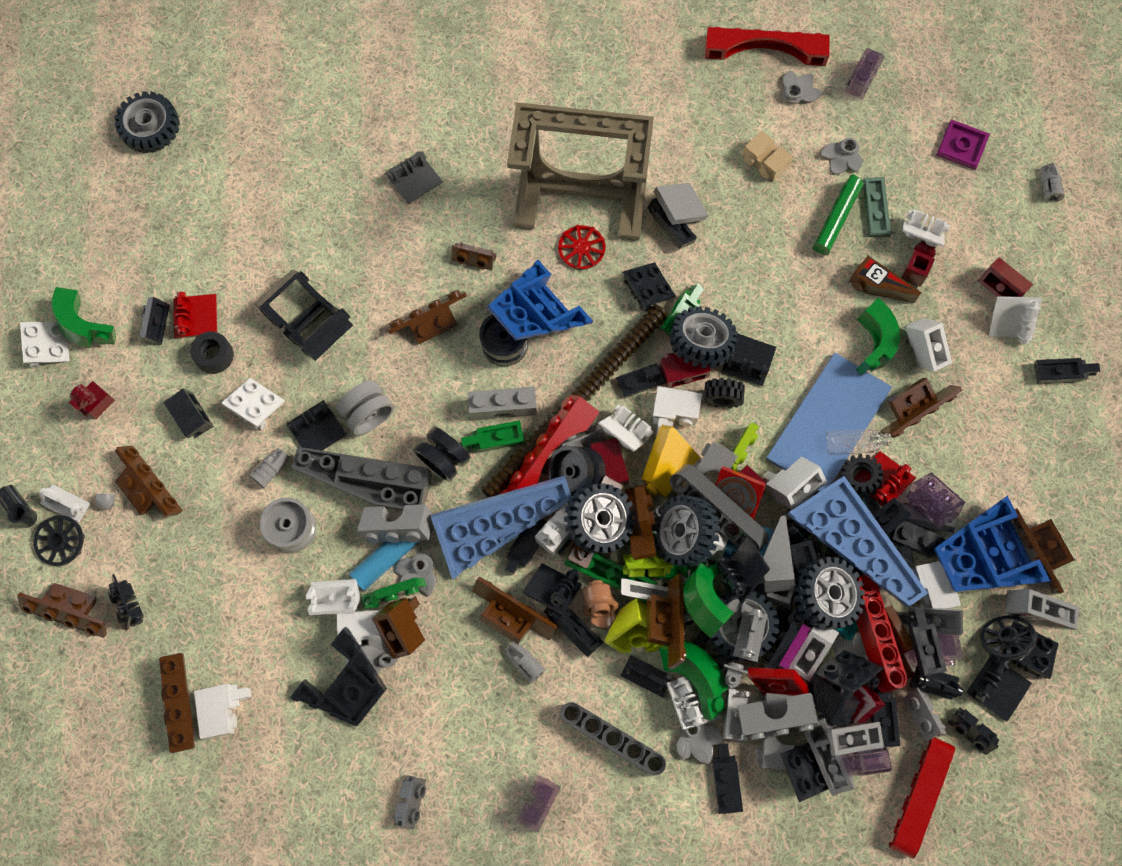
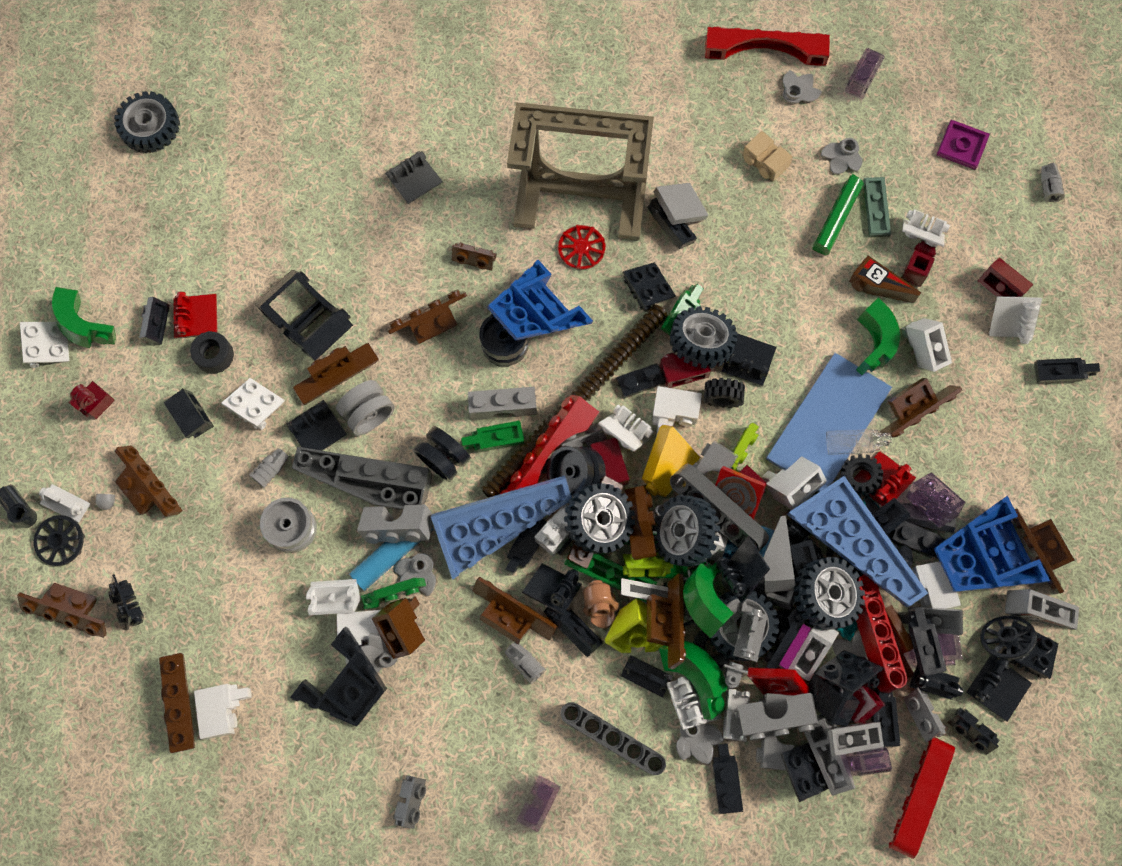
none -> reddish brown bracket [293,343,379,405]

